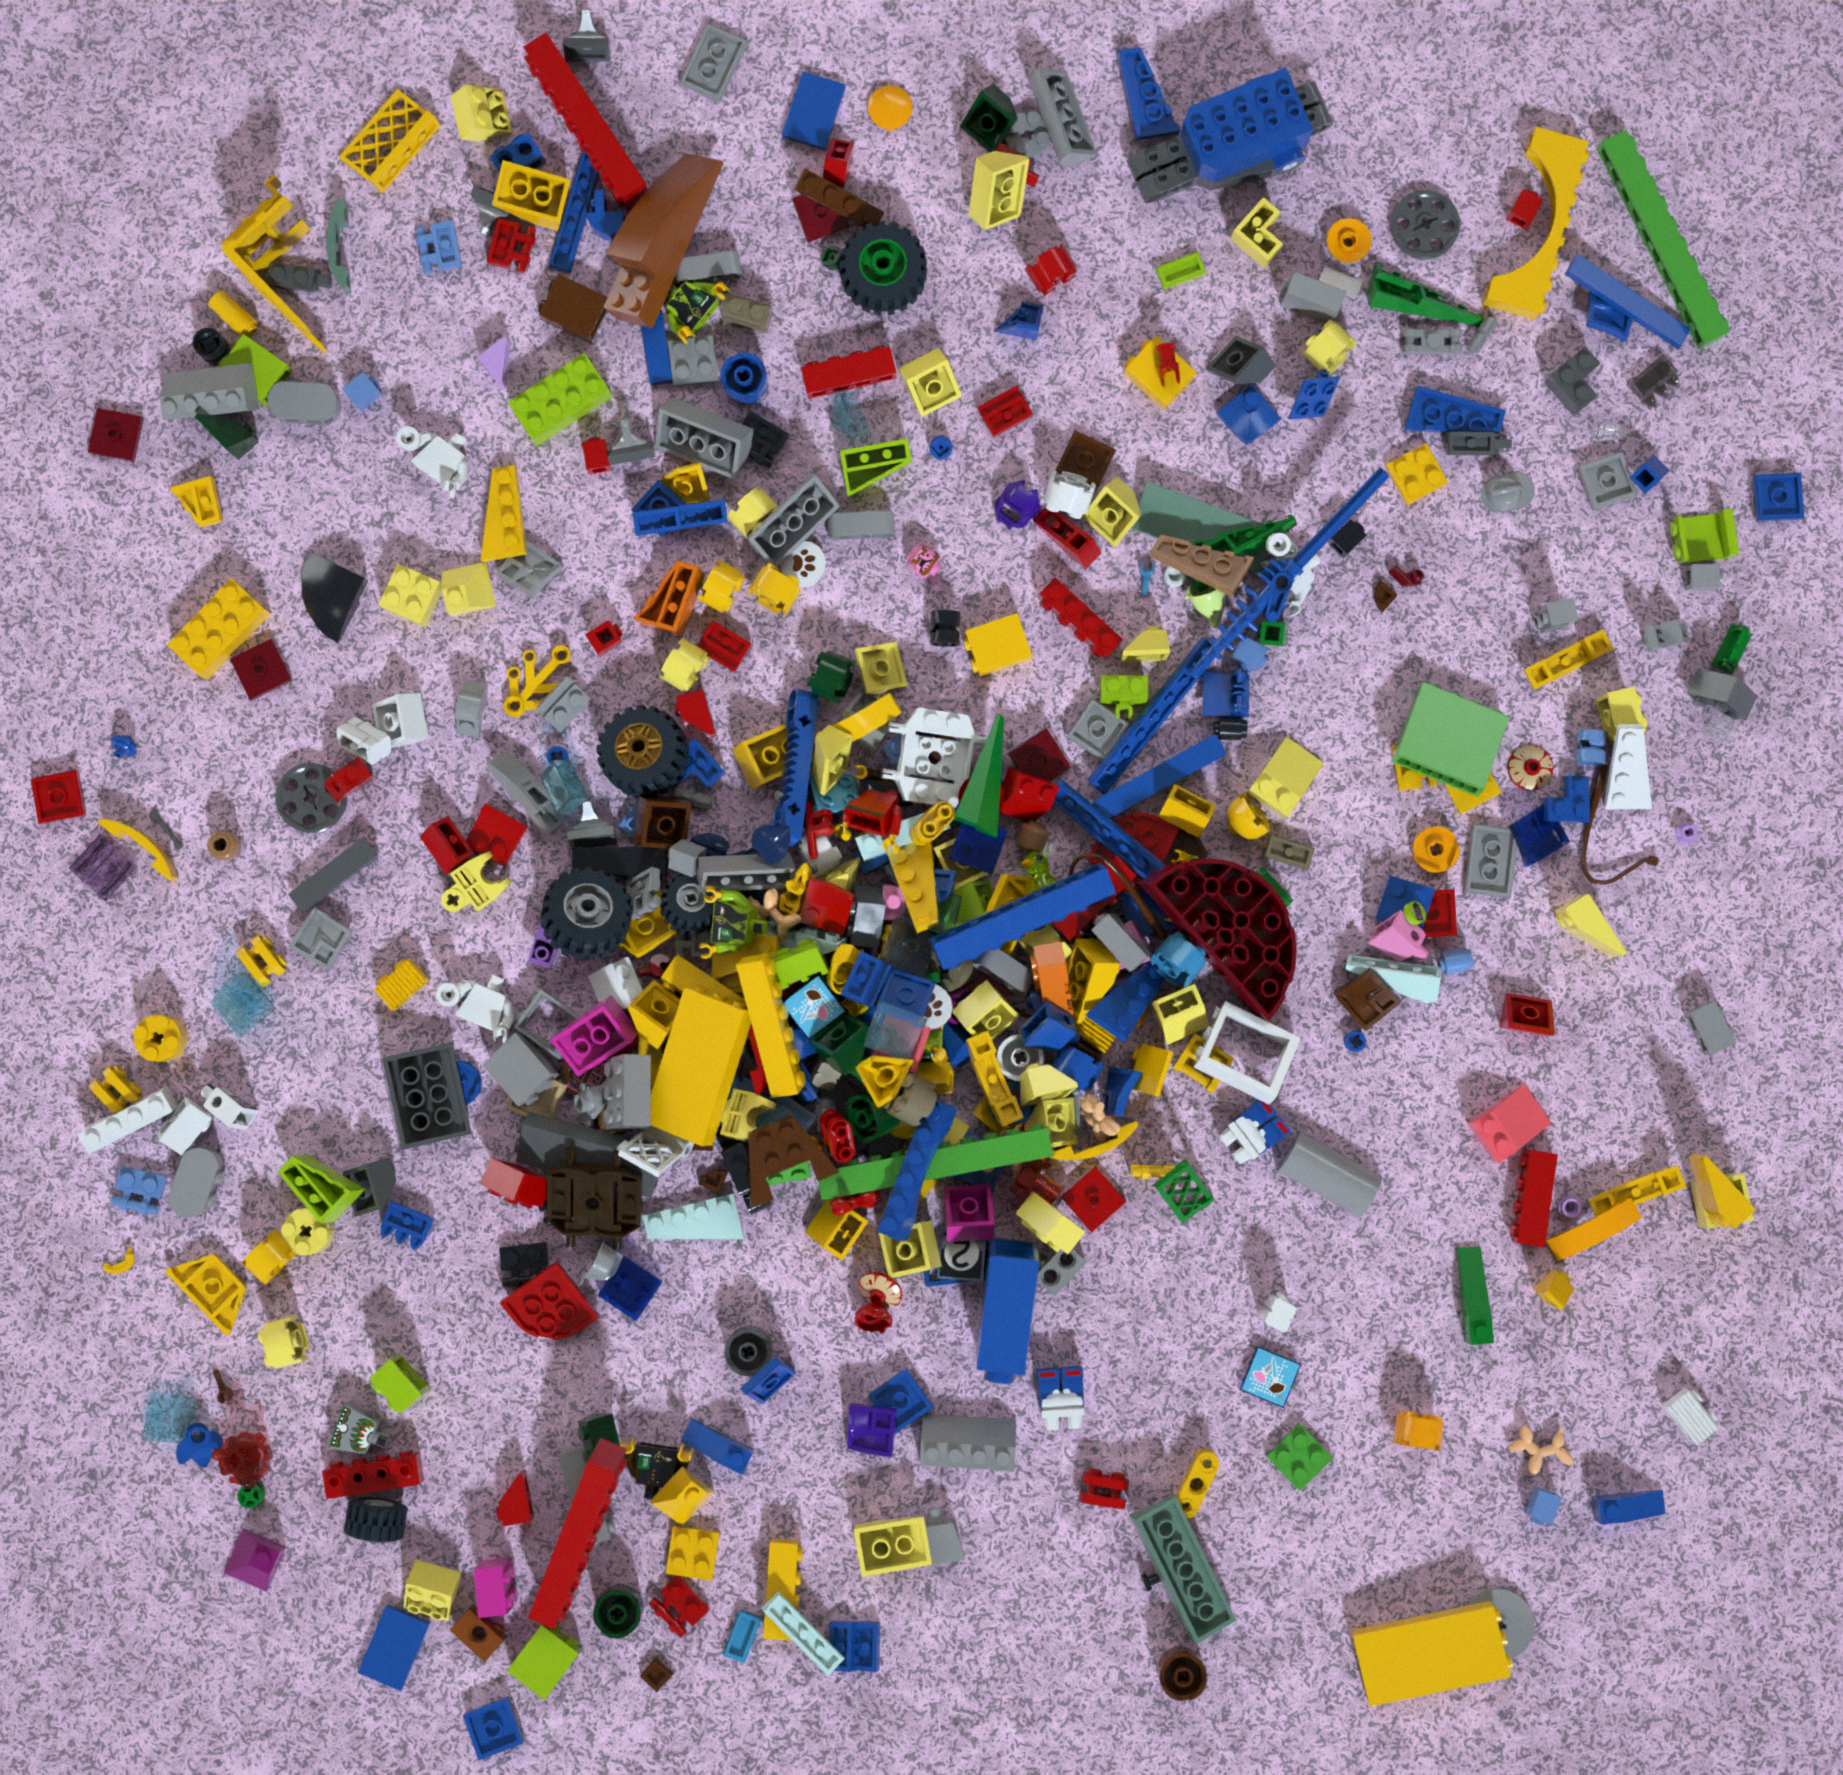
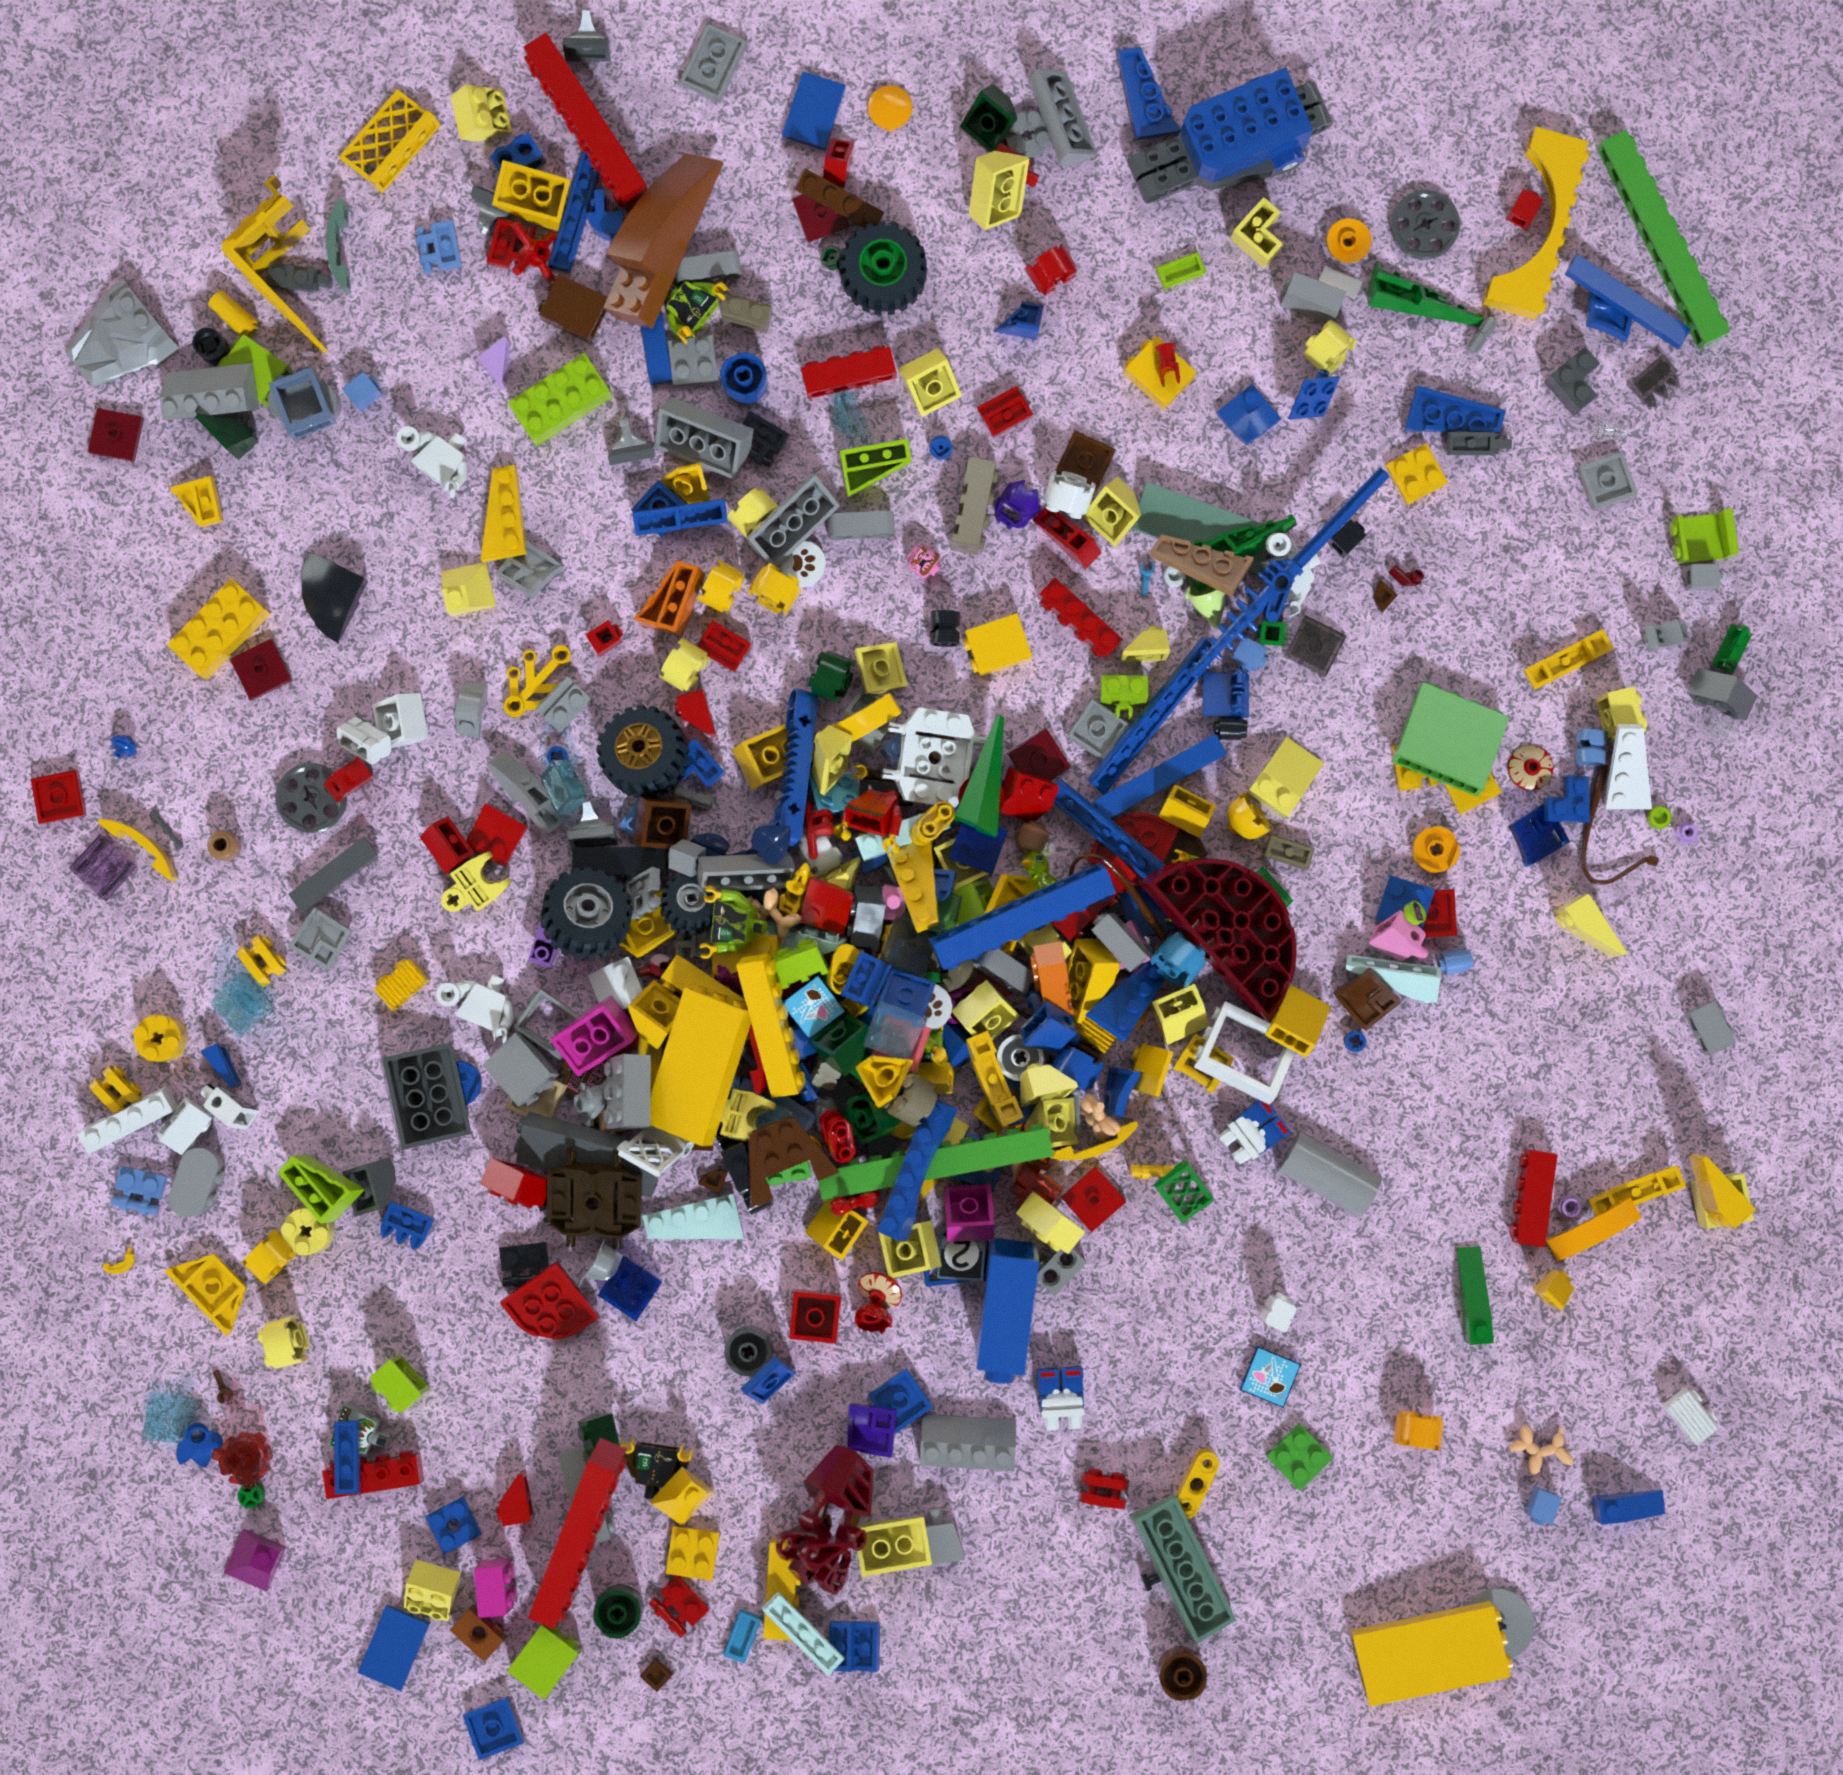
black wheel [344,1497,408,1542] -> none
light yellow brick [378,563,442,628] -> none
red brick [582,437,612,475] -> none
blue slope [681,1418,755,1475] -> none
dark grey slope [1206,336,1276,384] -> none
light grey plate [1403,328,1462,355] -> none
light grey tile [1463,824,1519,899] -> none
coral slope [1467,1084,1551,1163] -> none
light grey piece [1481,473,1535,513] -> none
red slope [1500,993,1555,1036] -> none
light grey brick [1534,598,1579,634] -> none
blue brick [1629,454,1670,494] -> none
blue plate [1753,473,1804,522] -> none
none -> light grey wedge [65,278,180,388]
none -> blue slope [201,1044,242,1088]
none -> sand blue window [269,367,337,440]
none -> blue tile [334,1420,361,1494]
none -> blue piece [425,1496,483,1554]
none -> red bar [512,221,557,285]
none -> magenta piece [714,965,744,996]
none -> dark red piece [776,1445,874,1595]
none -> red brick [789,1289,842,1344]
none -> dark tan wedge [951,457,999,555]
none -> yellow brick [1265,984,1331,1058]
none -> clear smoke plate [1284,615,1346,677]
none -> lime tile [1647,806,1672,829]

